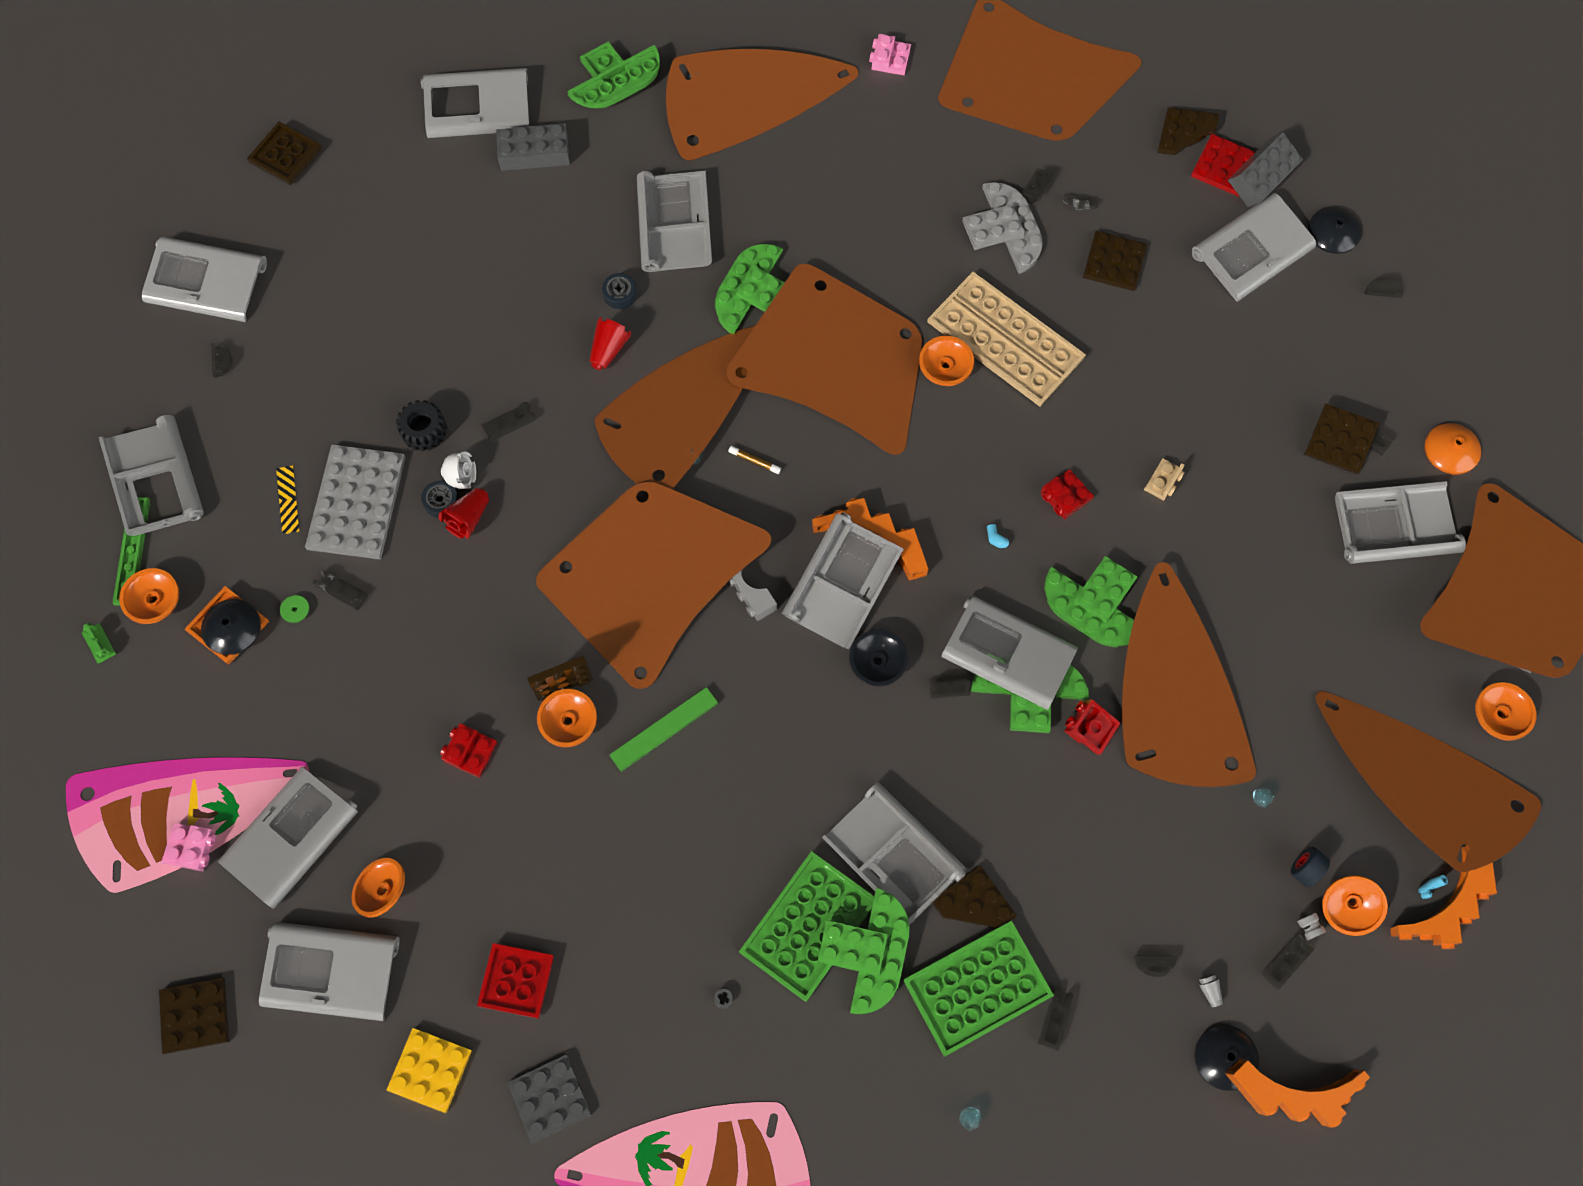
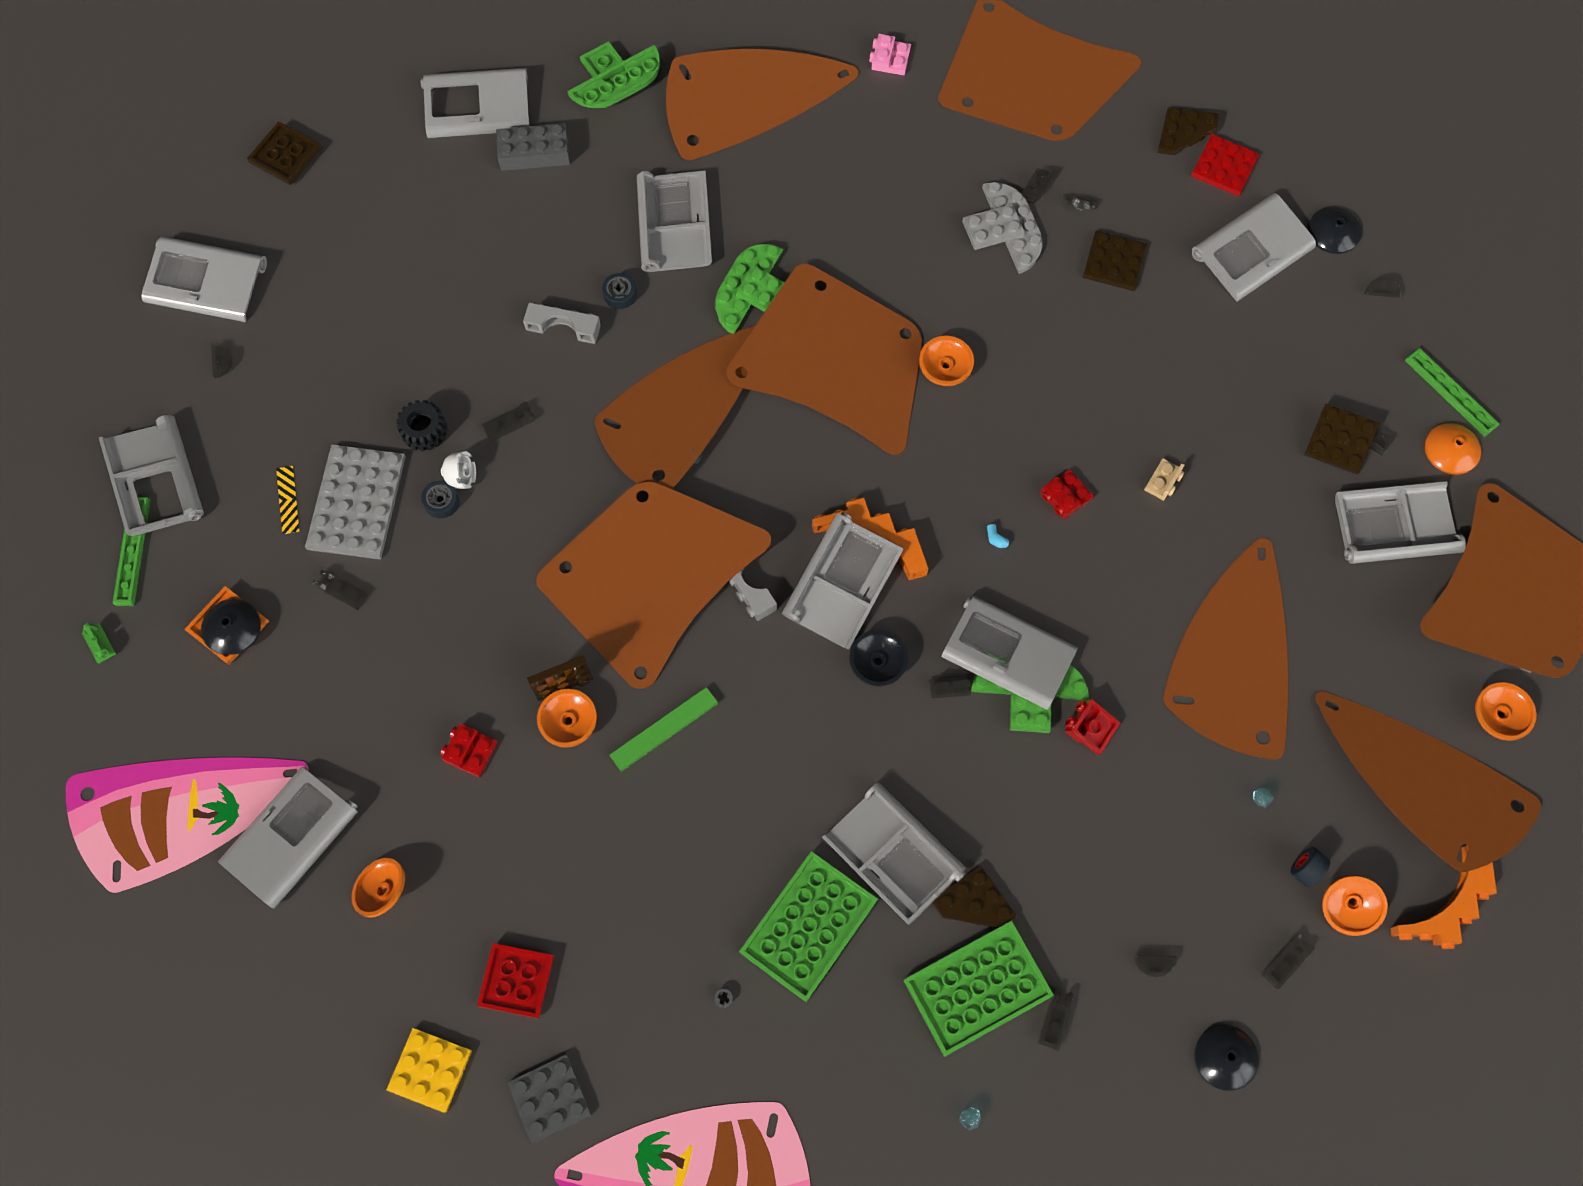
orange dish [119,568,179,624] -> none
dark brown plate [159,978,229,1055] -> none
bright pink plate [161,823,216,872] -> none
light grey piece [259,922,400,1021] -> none
bright green piece [280,595,309,623] -> none
red cone [438,488,489,539] -> none
red cone [589,317,632,371] -> none
pearl gold bar [728,445,782,474] -> none
bright green plate [818,888,909,1014] -> none
tan plate [927,272,1086,407] -> none
bright green plate [1044,556,1138,647] -> none
dark orange piece [1122,562,1256,787] -> none
light grey cone [1199,974,1223,1007] -> none
orange arch [1225,1059,1370,1128] -> none
dark grey brick [1228,132,1303,207] -> none
light grey wheel [1297,913,1326,940] -> none
medium azure arm [1418,875,1448,899] -> none
none -> light grey arch [523,303,601,344]
none -> dark orange piece [1163,538,1288,760]
none -> bright green tile [1405,348,1500,437]

